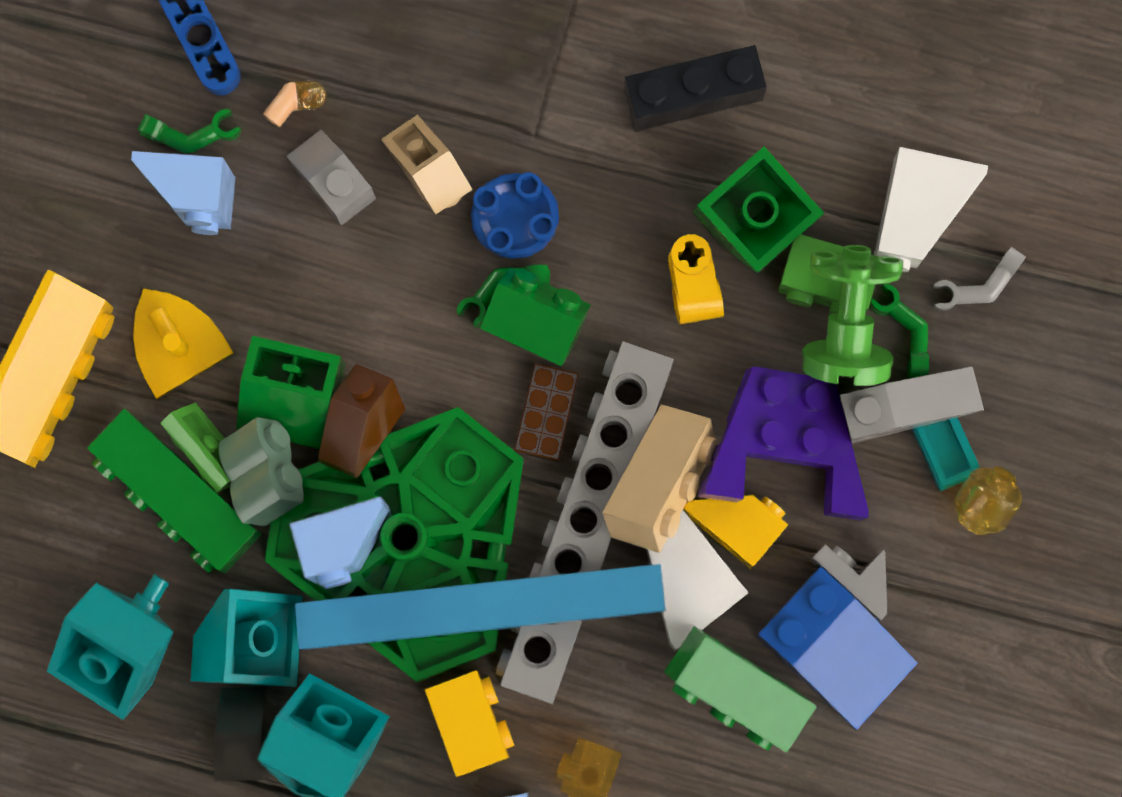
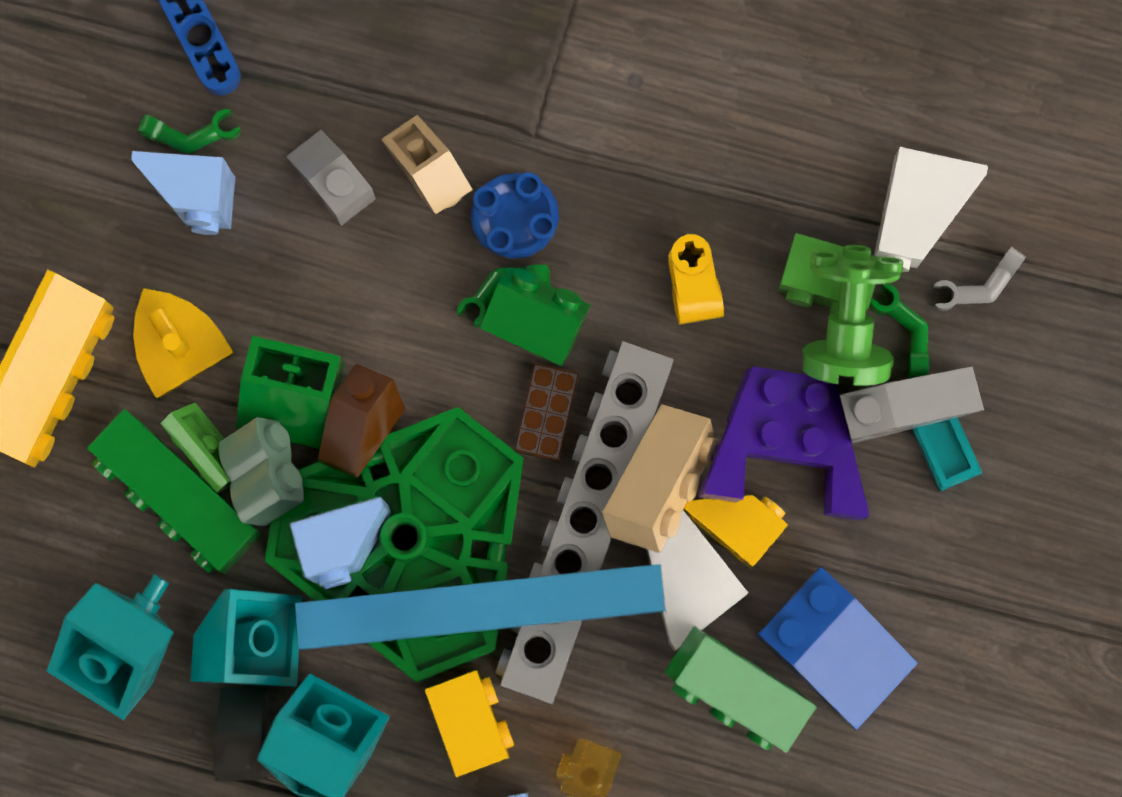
arm [262,81,327,128] -> none
black brick [624,45,767,132] -> none
green slope [693,146,824,274] -> none
light grey slope [809,544,887,622] -> none
clear yellow head [954,466,1023,535] -> none

